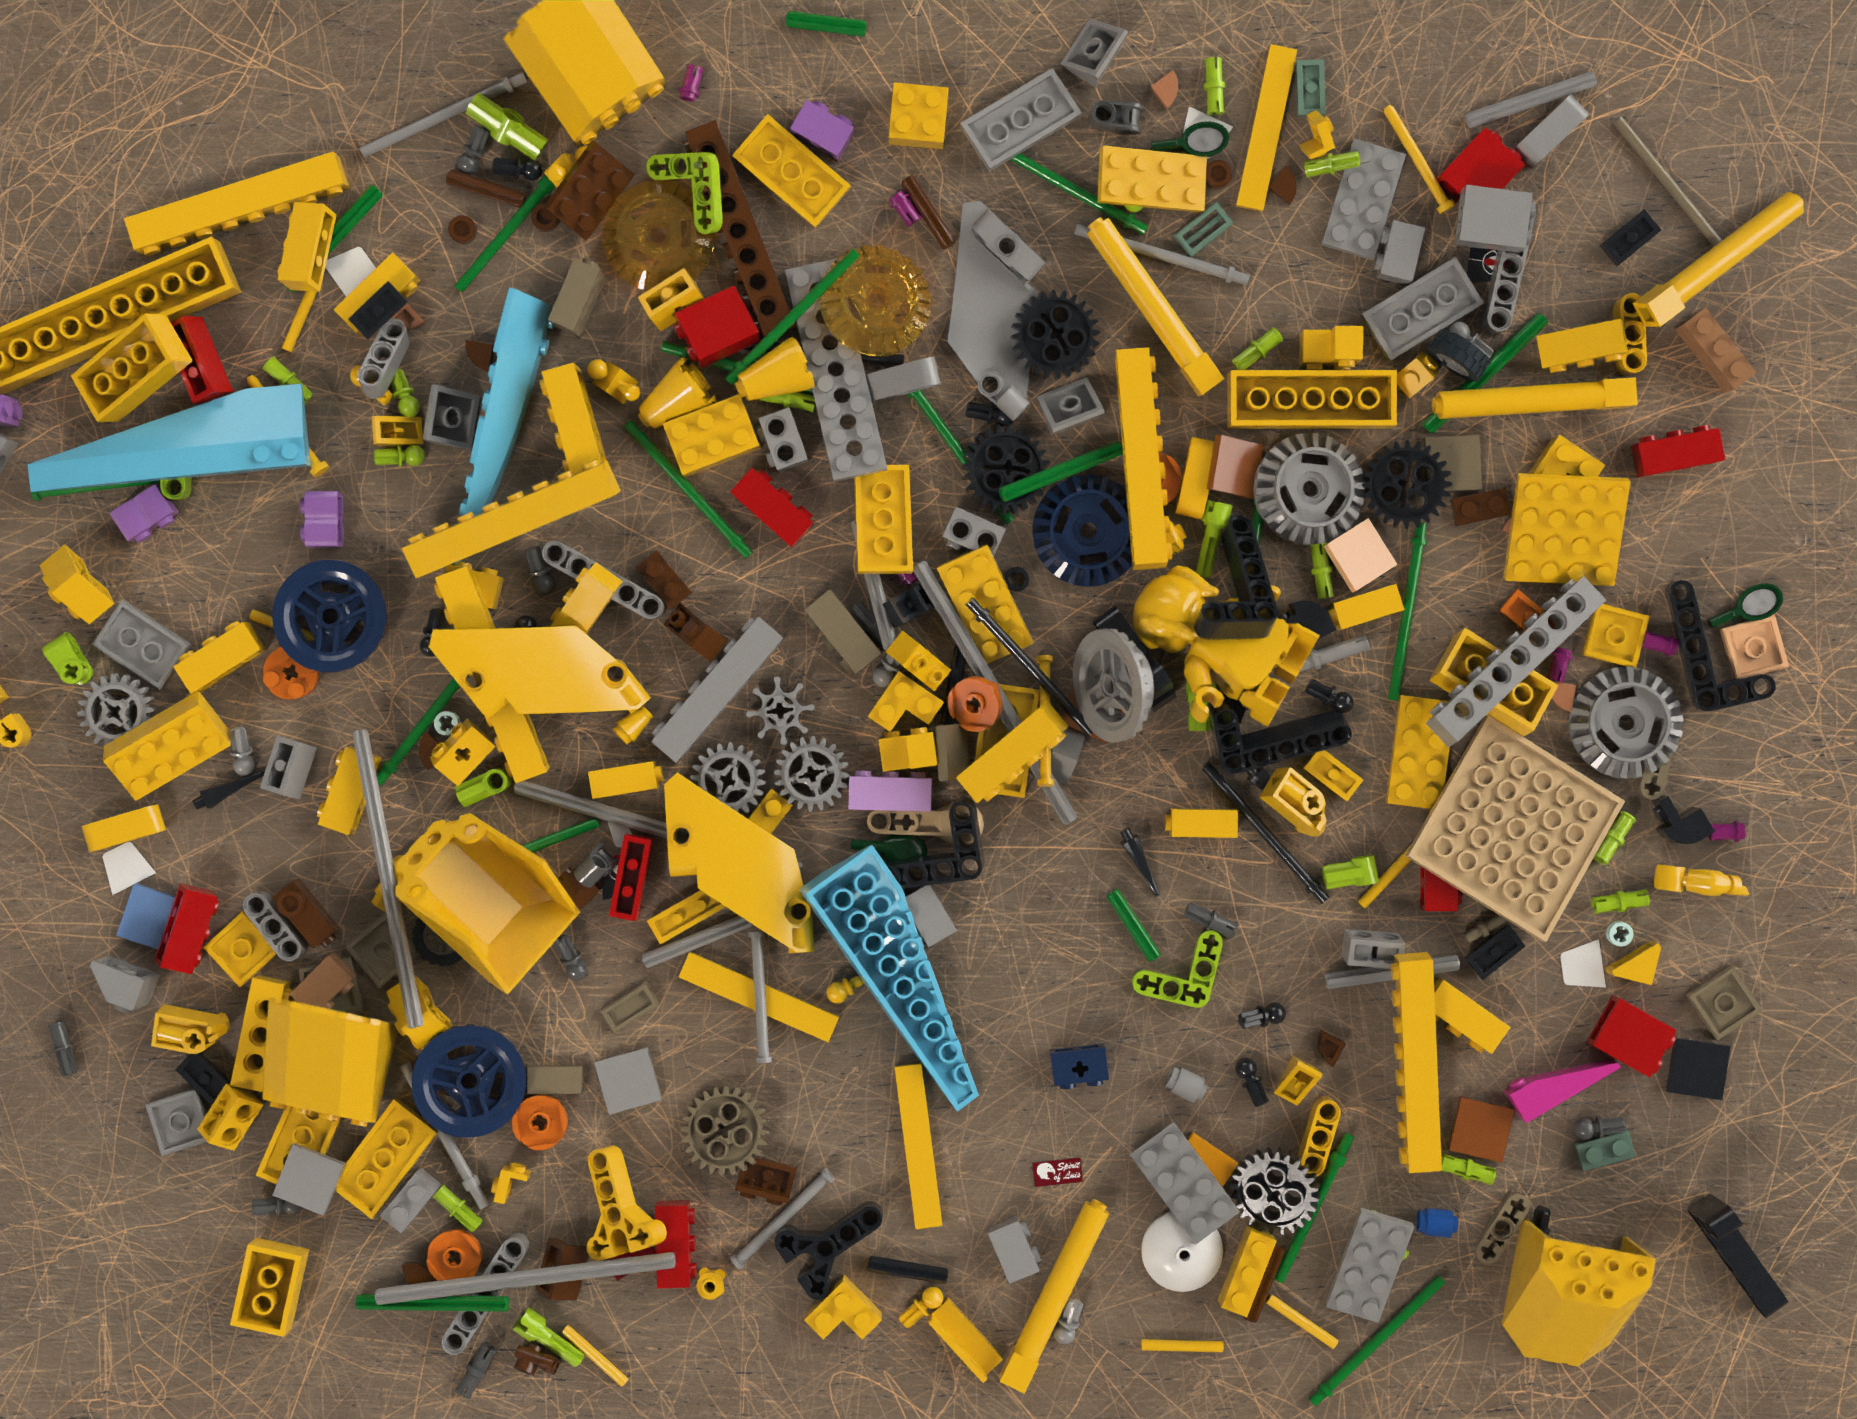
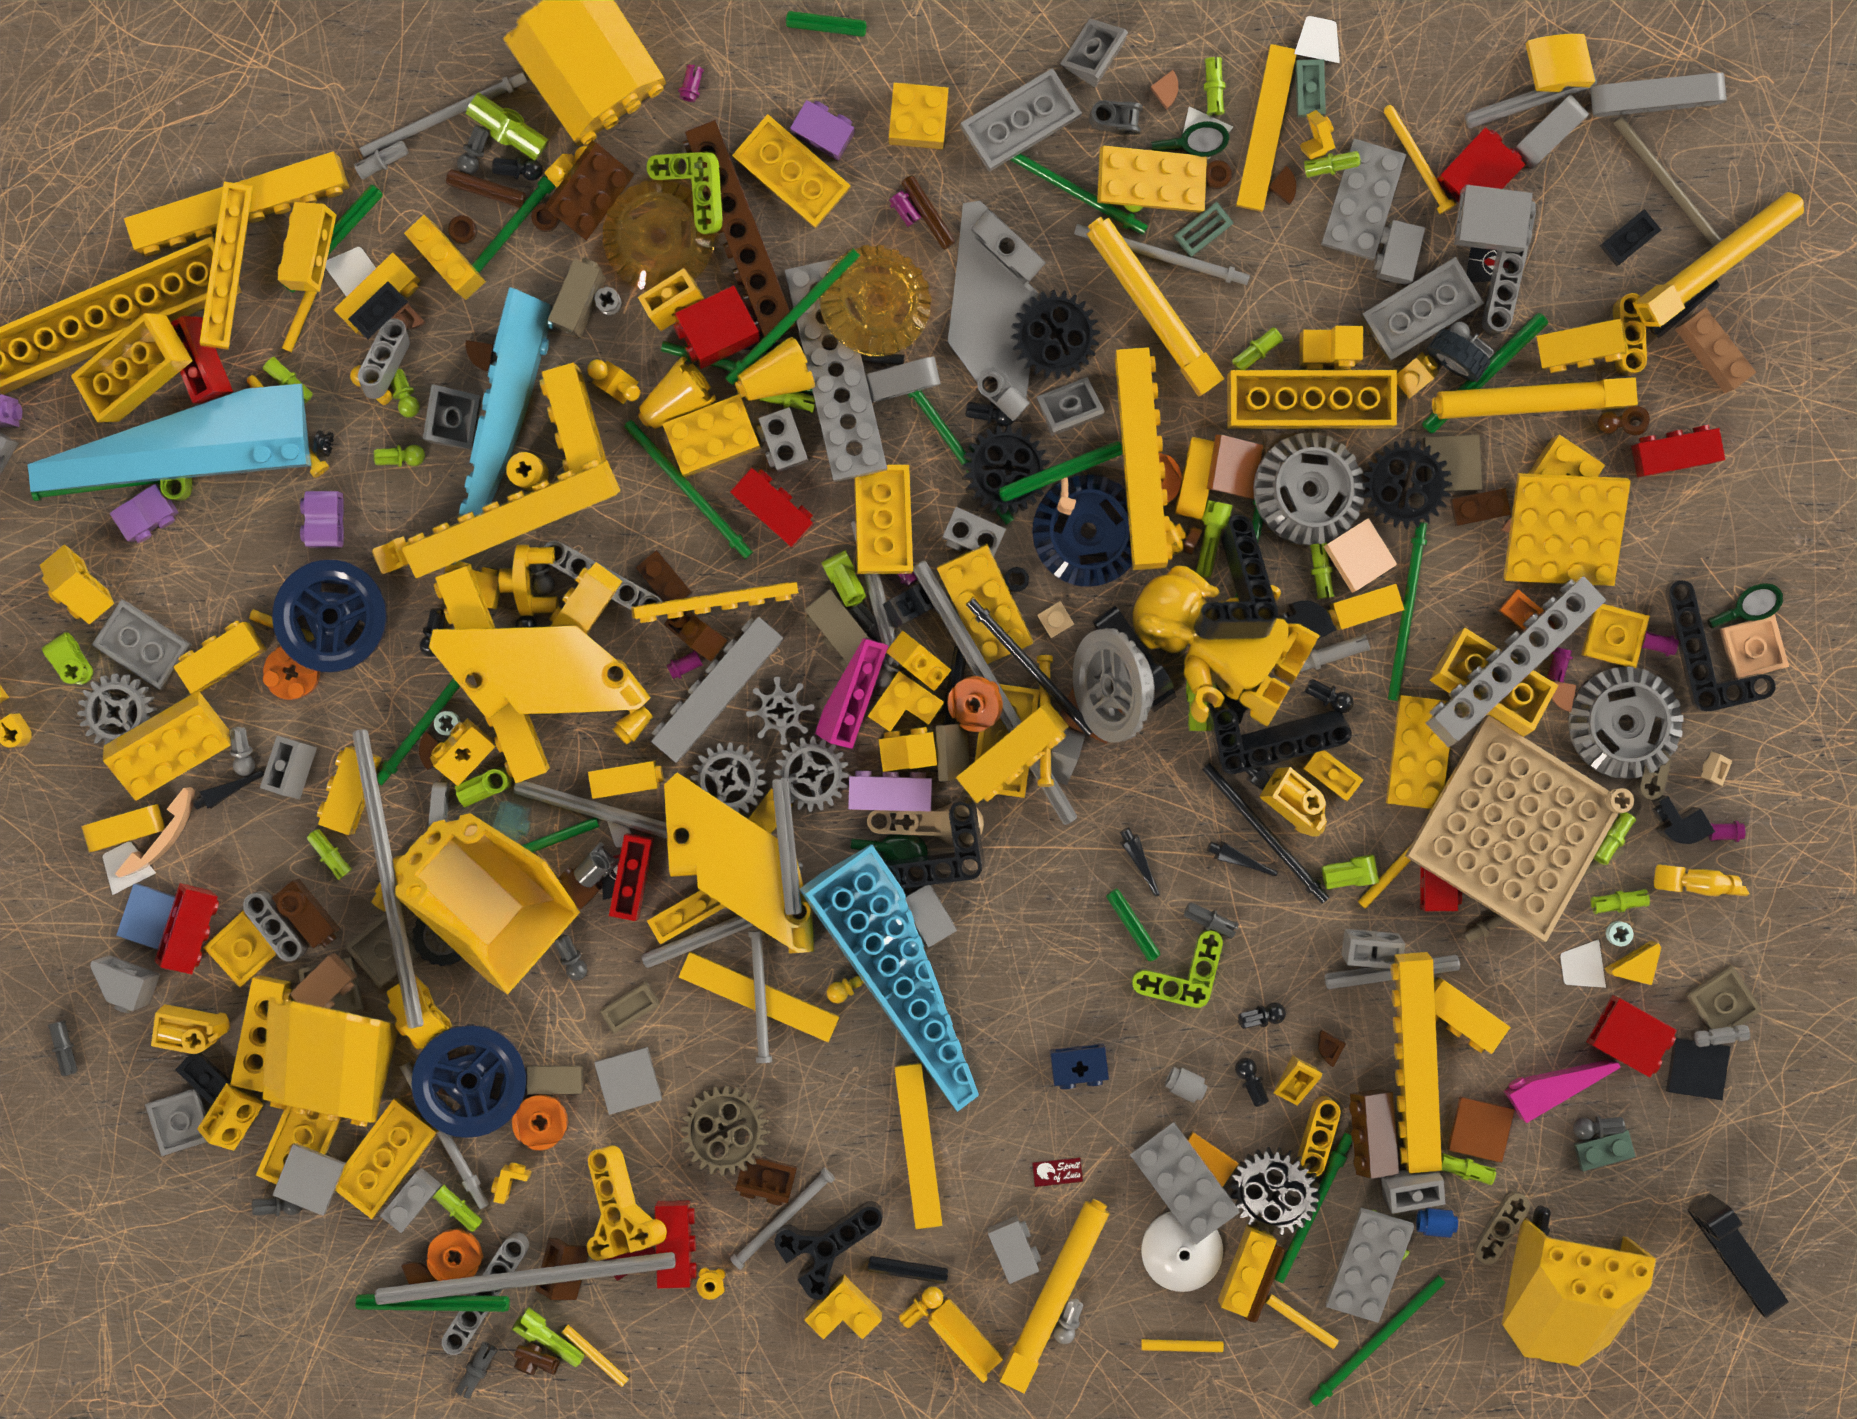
yellow brick [230,1237,309,1337] -> none
yellow slope [372,416,423,448] -> none
yellow brick [1164,808,1238,838] -> none
black plate [1464,924,1526,980] -> none
none -> light nougat slope [115,787,195,877]
none -> yellow plate [200,181,253,350]
none -> lime axle [307,829,353,880]
none -> black bush [313,430,334,457]
none -> light grey axle [354,141,409,180]
none -> yellow bracket [372,536,409,574]
none -> yellow brick [404,215,486,300]
none -> light grey beam [428,781,450,827]
none -> clear light blue brick [493,800,531,841]
none -> yellow connector [499,544,559,616]
none -> yellow piece [506,452,549,491]
none -> light grey bush [594,287,622,315]
none -> yellow plate [631,581,798,623]
none -> magenta pin [666,650,703,679]
none -> light grey axle [772,778,802,915]
none -> dark pink slope [815,638,888,749]
none -> lime piece [821,550,867,607]
none -> tan plate [1037,601,1074,638]
none -> light nougat hand [1057,477,1076,515]
none -> reddish brown tile [1183,527,1203,555]
none -> black piece [1207,841,1278,876]
none -> white sticker [1294,16,1340,63]
none -> brick [1349,1089,1399,1179]
none -> light grey brick [1381,1170,1446,1213]
none -> yellow slope [1525,34,1595,92]
none -> light grey beam [1590,73,1727,117]
none -> reddish brown plate [1597,406,1650,436]
none -> tan bush [1605,788,1634,813]
none -> black axle [1650,280,1720,338]
none -> light grey axle [1694,1025,1750,1047]
none -> tan plate [1701,751,1732,786]

